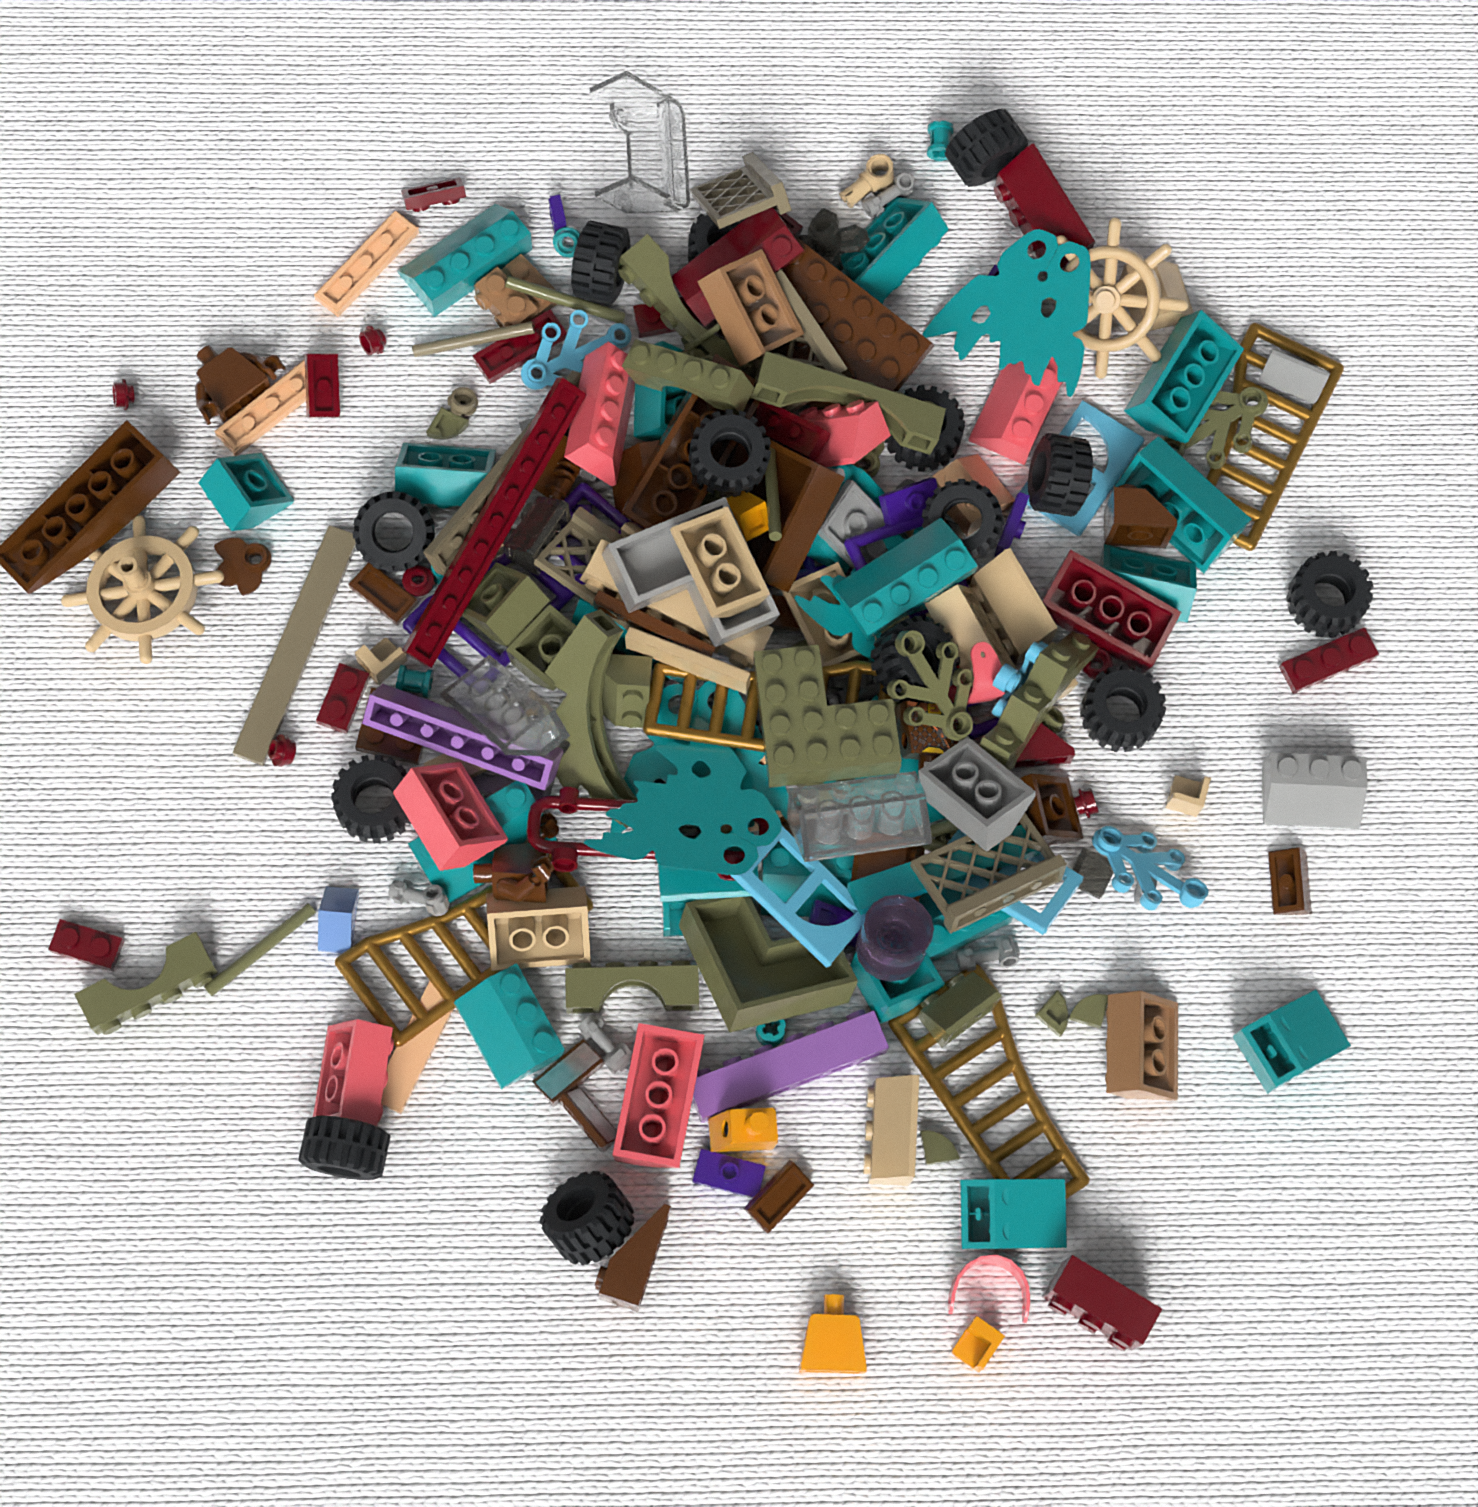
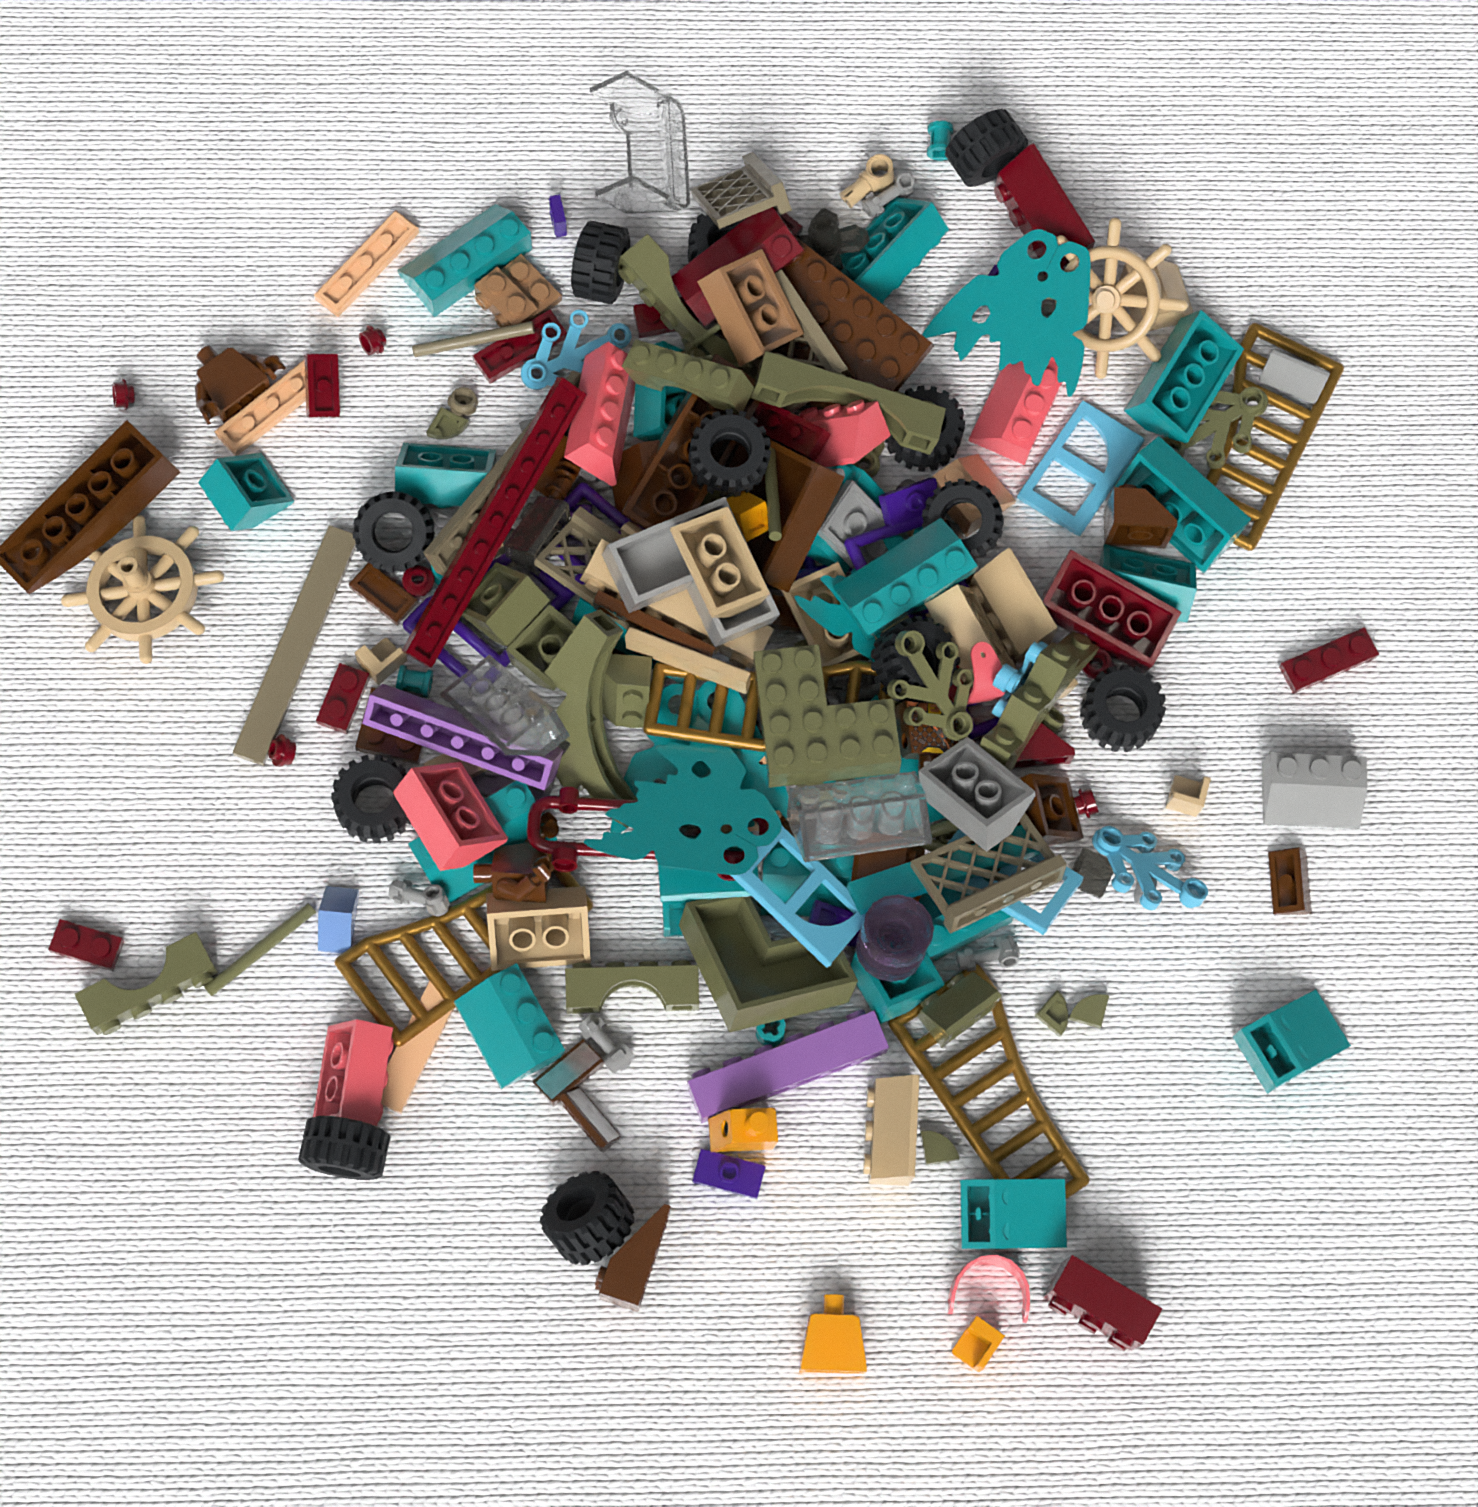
reddish brown plate [214,538,272,596] -> none
dark red plate [401,177,466,212] -> none
olive bar [504,275,625,324] -> none
teal plate [553,226,580,257] -> none
coral slope [612,1023,705,1168] -> none
reddish brown tile [743,1160,814,1234] -> none
dark purple plate [994,492,1030,557] -> none
black tyre [1028,433,1093,517] -> none
medium nougat slope [1105,991,1178,1101] -> none
black tyre [1287,551,1374,638] -> none

